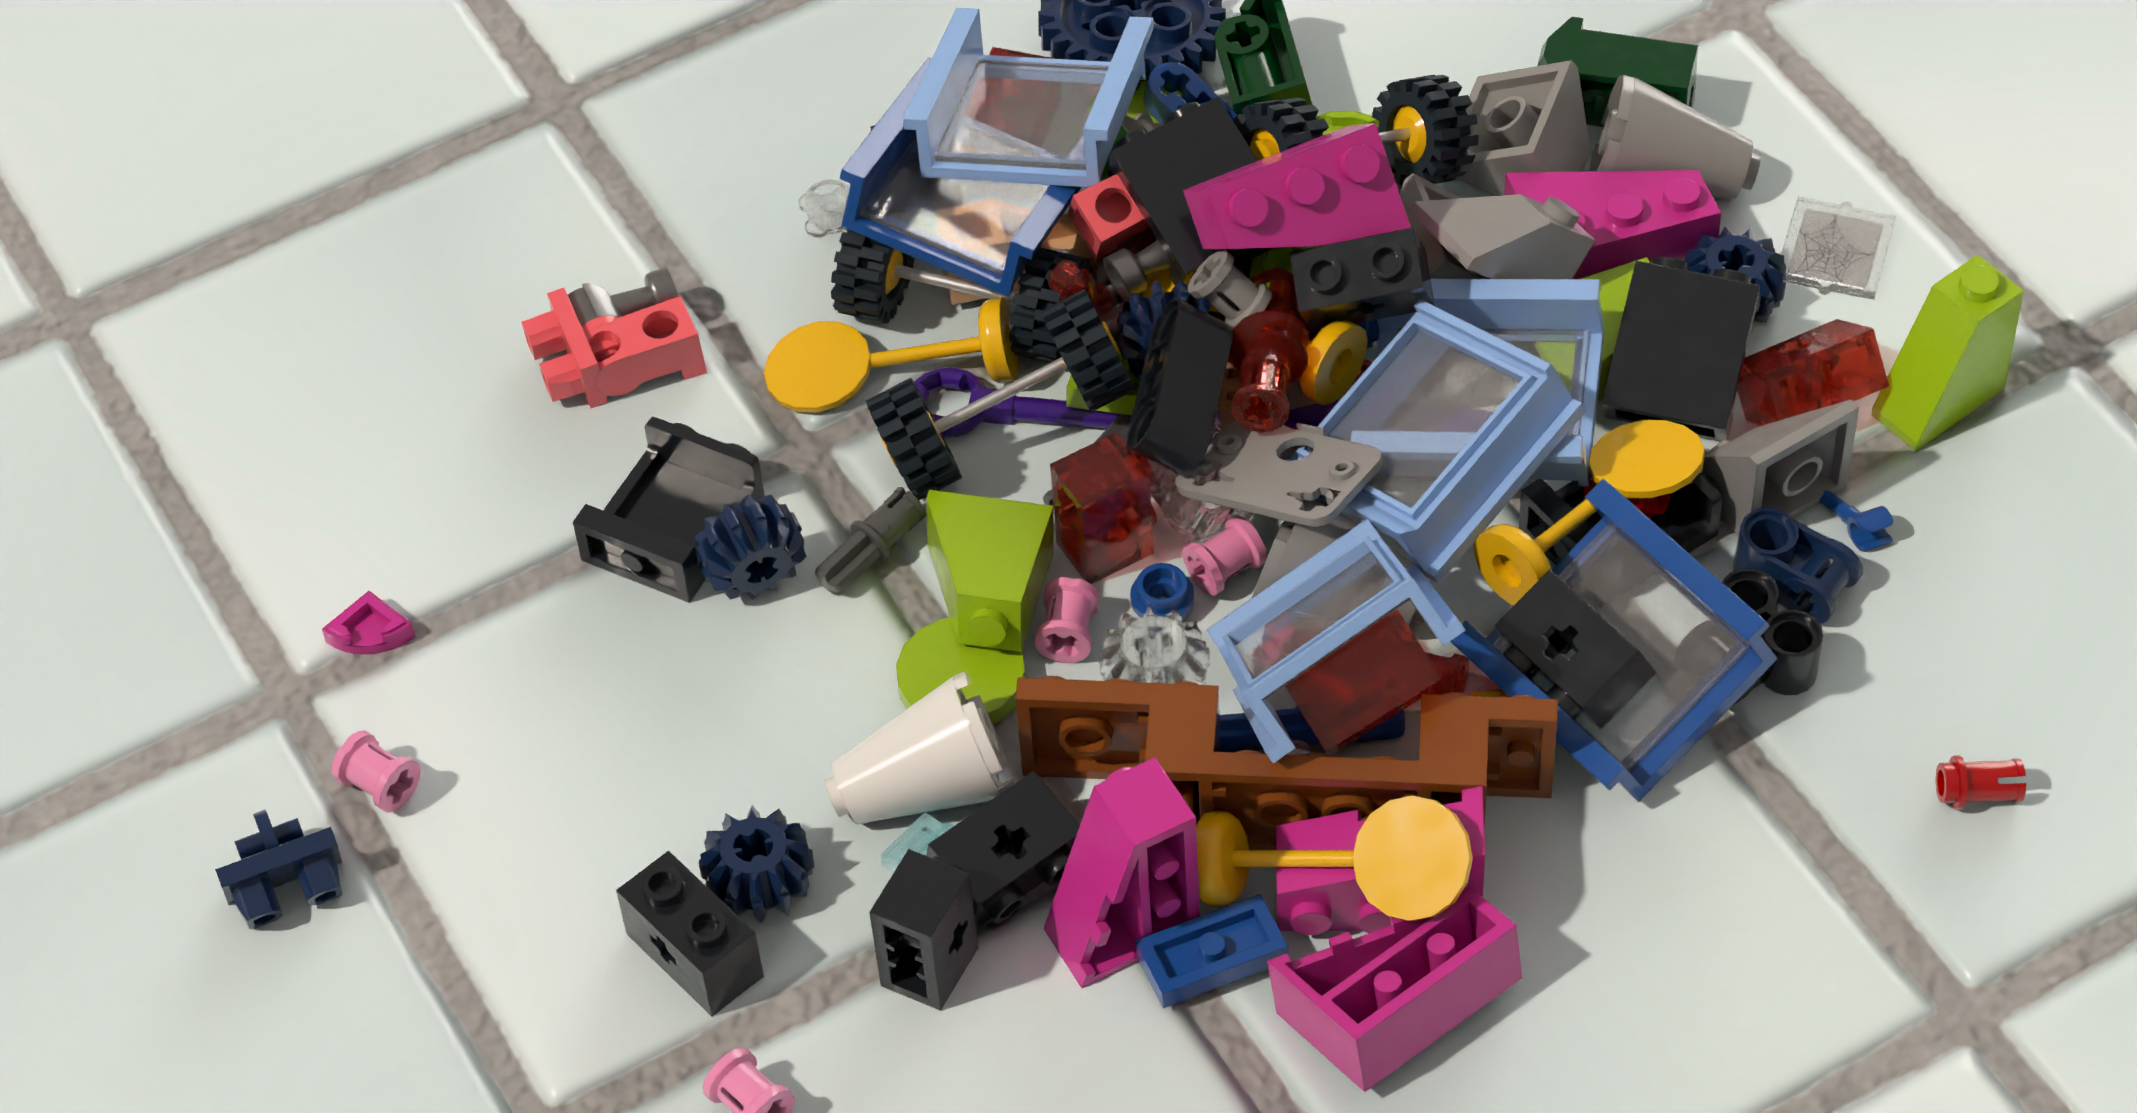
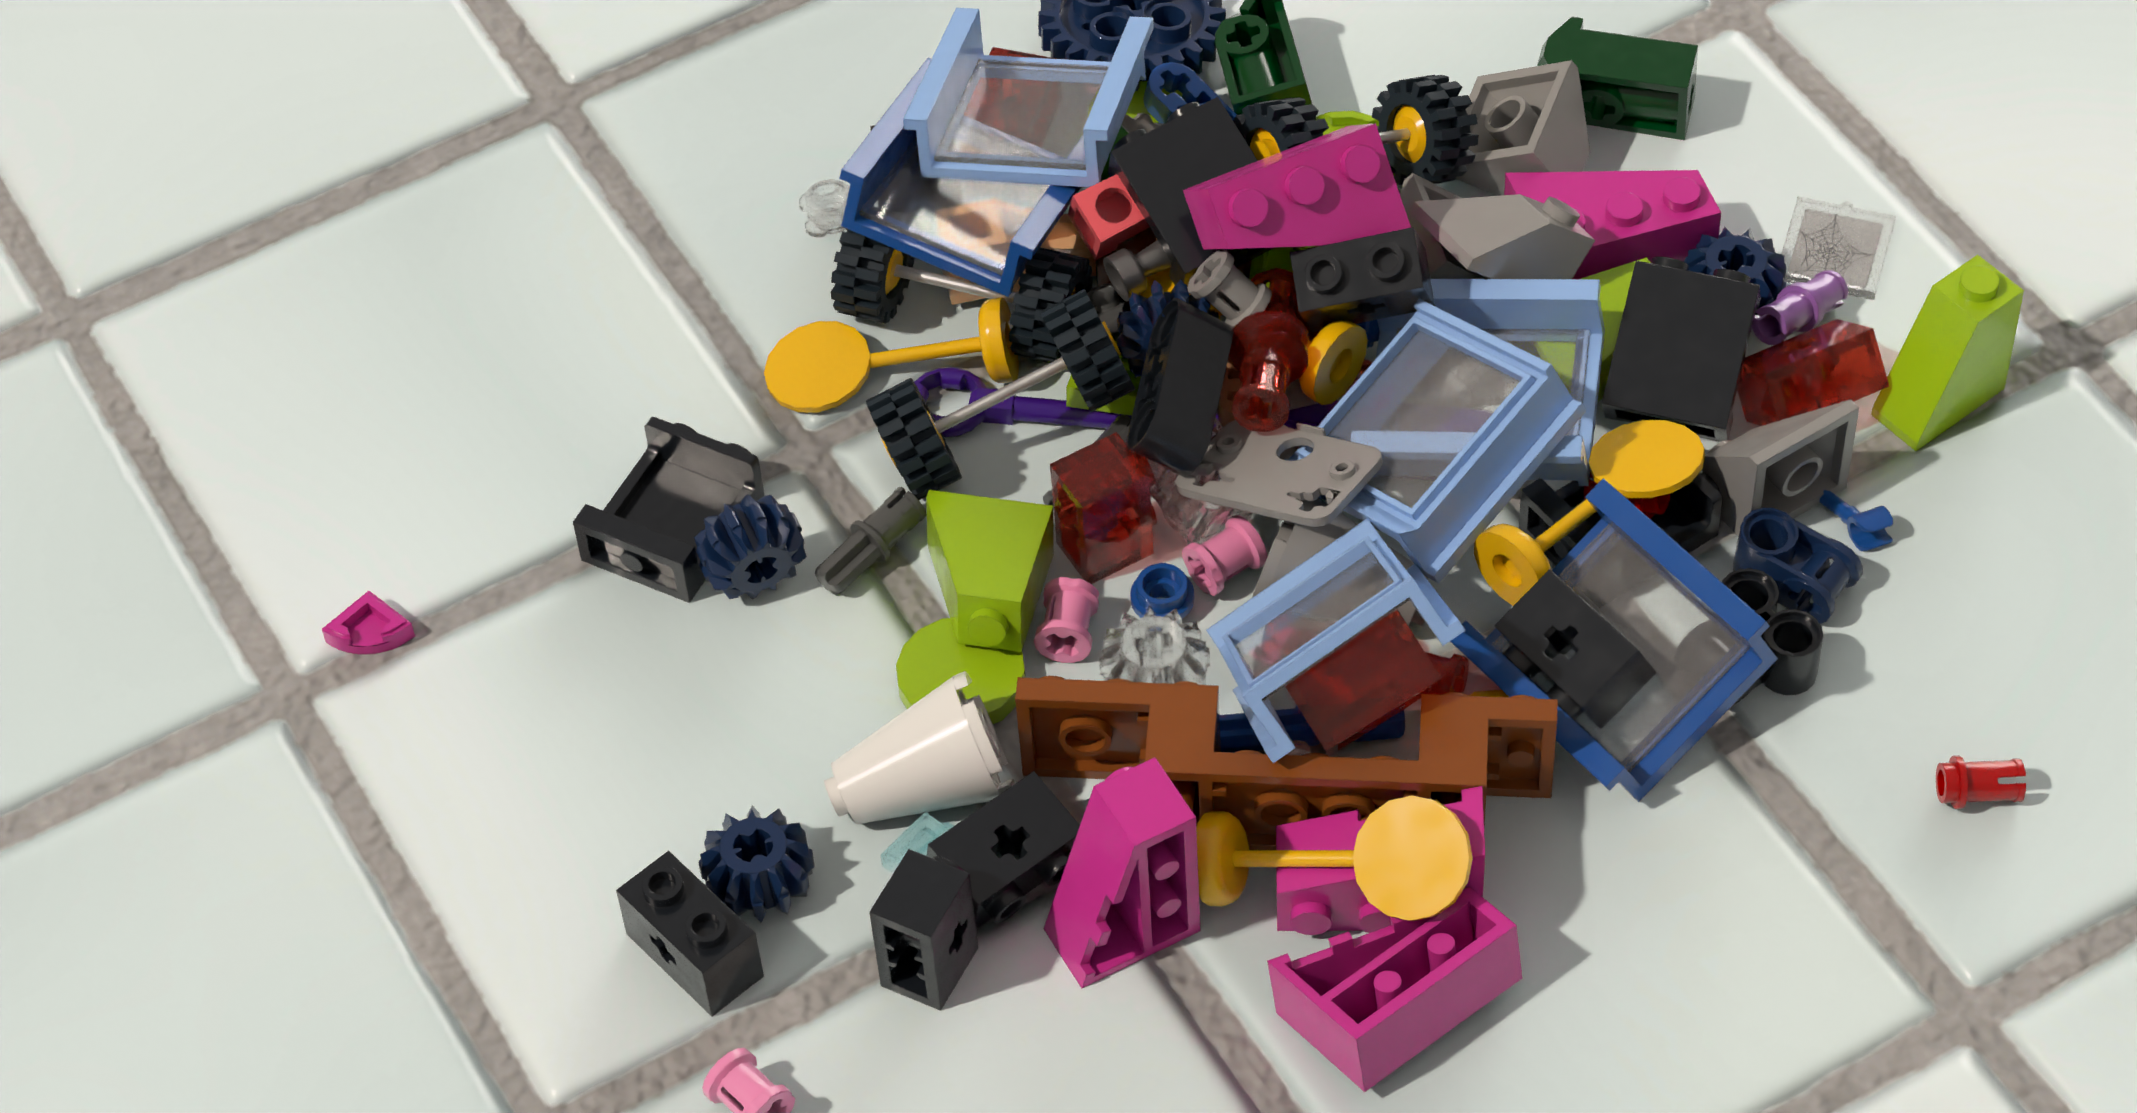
dark blue hips [215,809,342,929] -> none
bright pink bush [331,730,421,813] -> none
coral hips [521,267,707,409] -> none
clear red arm [1048,260,1112,315] -> none
blue plate [1135,894,1289,1008] -> none
light grey cone [1589,74,1761,199] -> none
none -> medium lavender pin [1752,270,1848,345]

